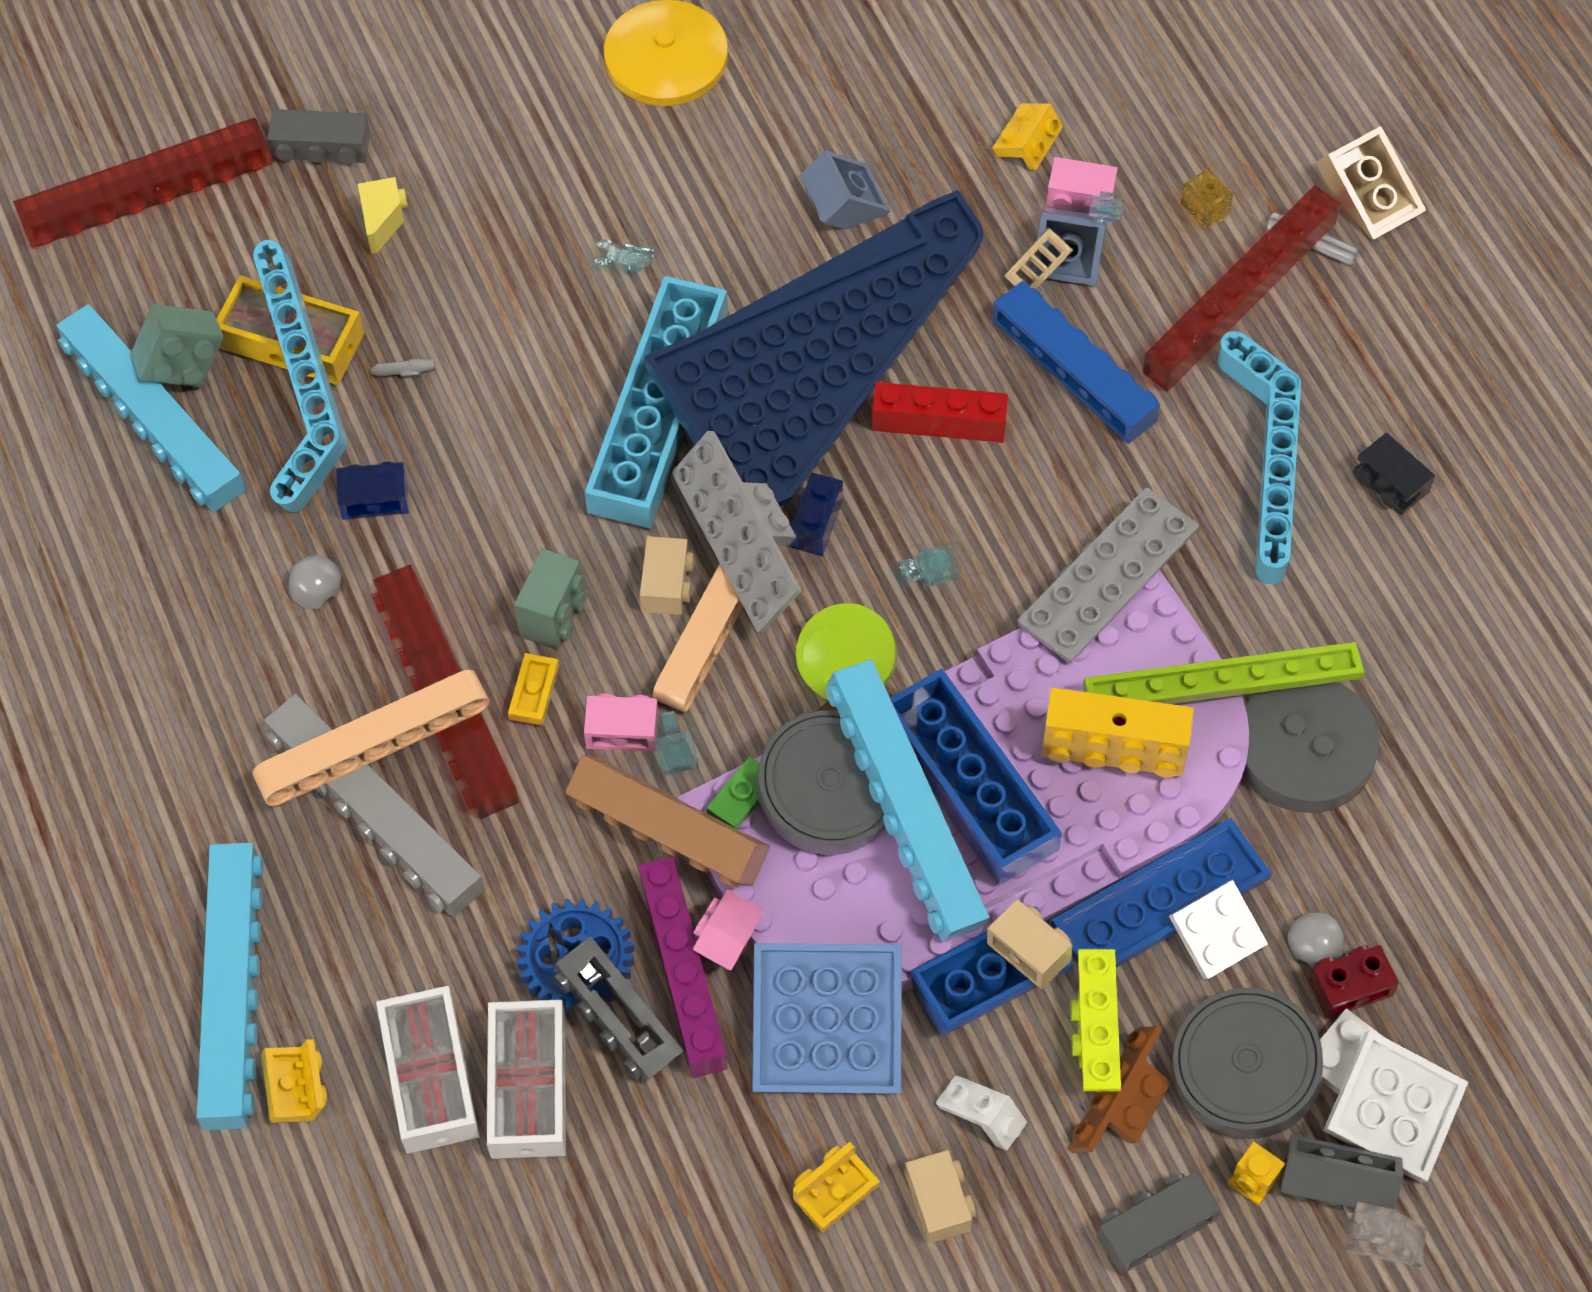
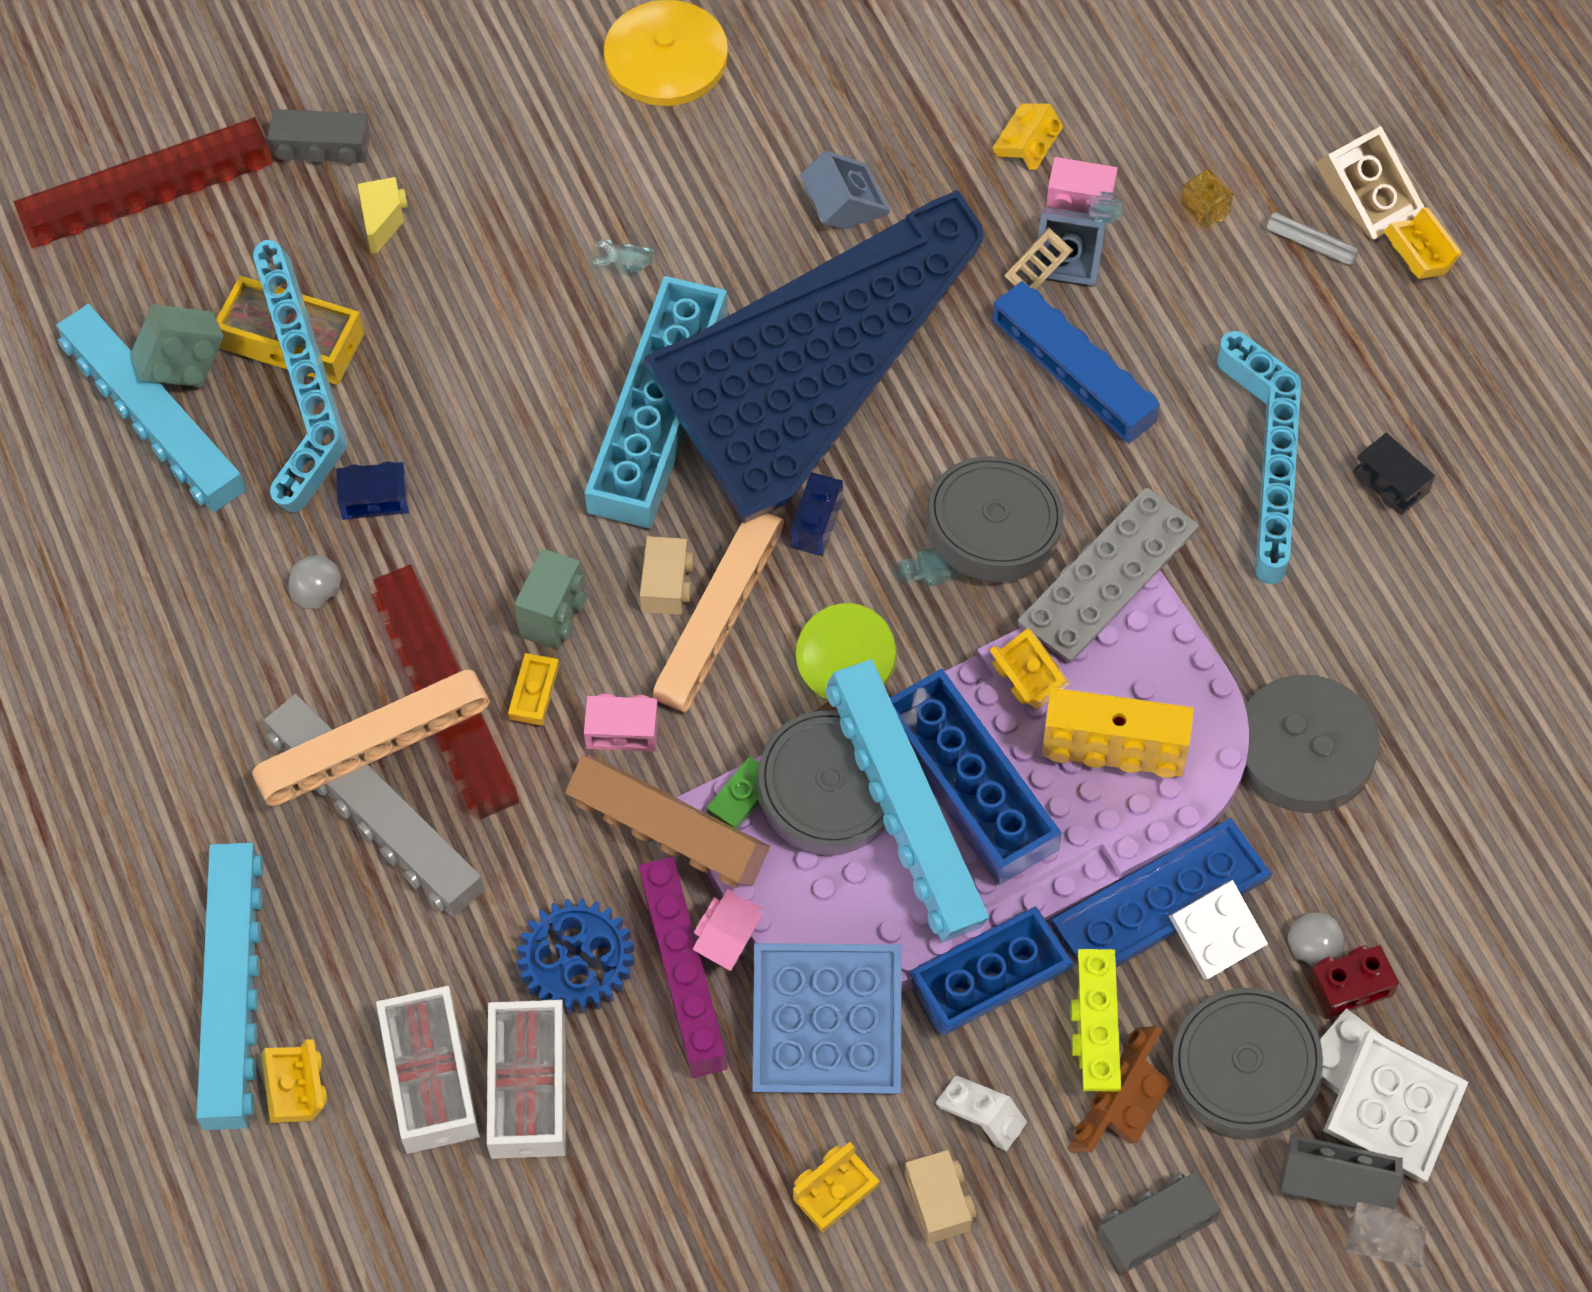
light grey piece [370,359,435,378] -> none
dark grey brick [552,936,683,1083] -> none
clear light blue plate [656,711,699,775] -> none
light grey bracket [672,431,801,632] -> none
red brick [872,382,1008,443] -> none
tan brick [987,899,1072,990] -> none
lime plate [1083,642,1365,704] -> none
clear red brick [1143,185,1340,392] -> none
yellow brick [1228,1142,1285,1206] -> none
none -> dark grey brick [926,456,1063,582]
none -> yellow bracket [989,628,1071,709]
none -> yellow bracket [1384,207,1461,279]

